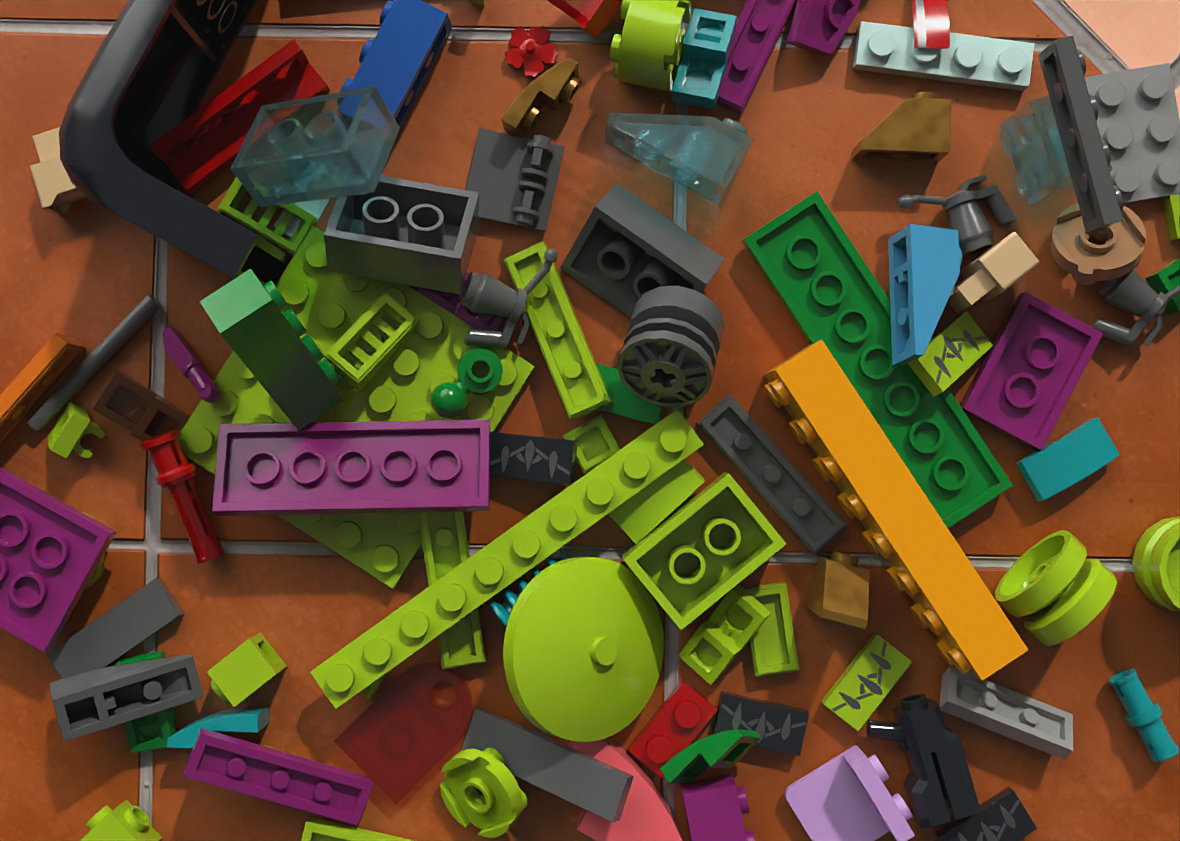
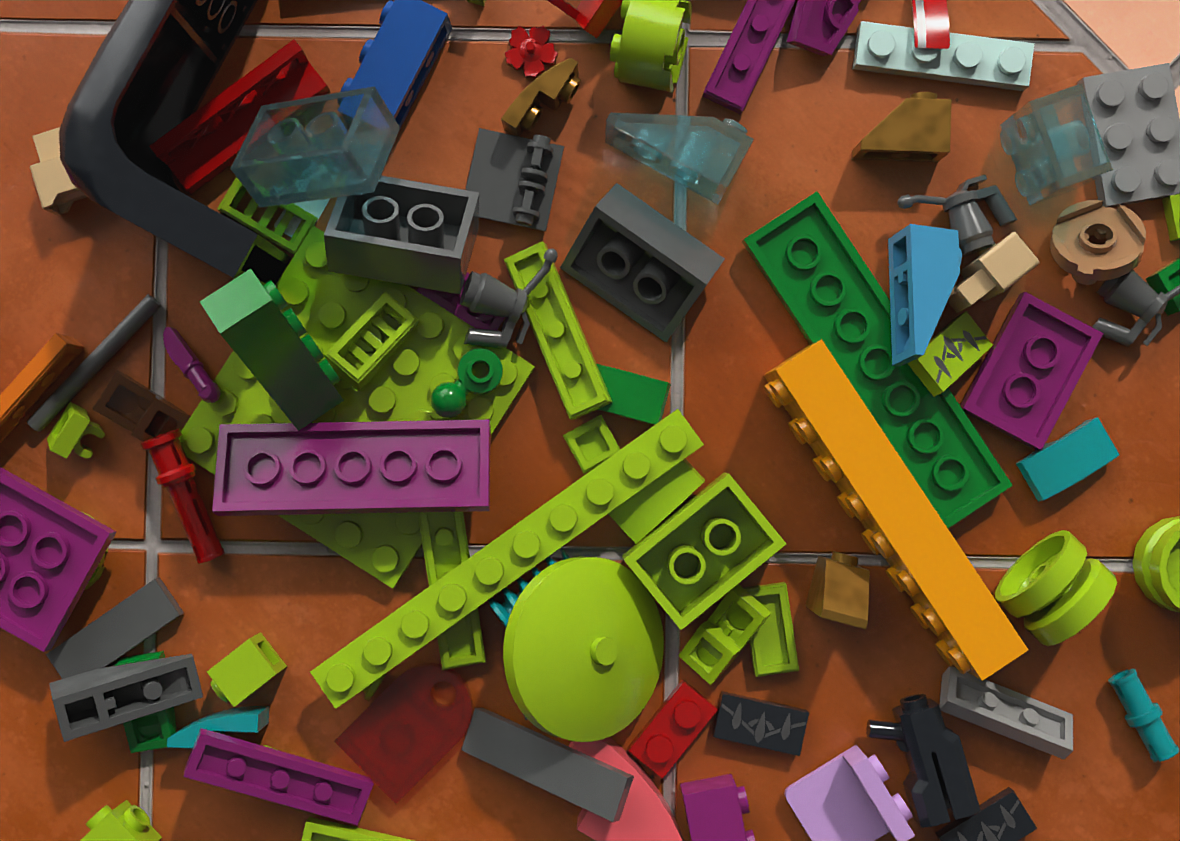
lime plate [440,747,527,838] -> none
black tile [490,432,578,485] -> none
dark grey wheel [617,286,725,407] -> none
green slope [660,729,761,784] -> none
teal slope [672,8,737,109] -> none
dark grey tile [696,394,847,555] -> none
lime tile [821,632,912,732] -> none
dark grey plate [1038,36,1123,233] -> none

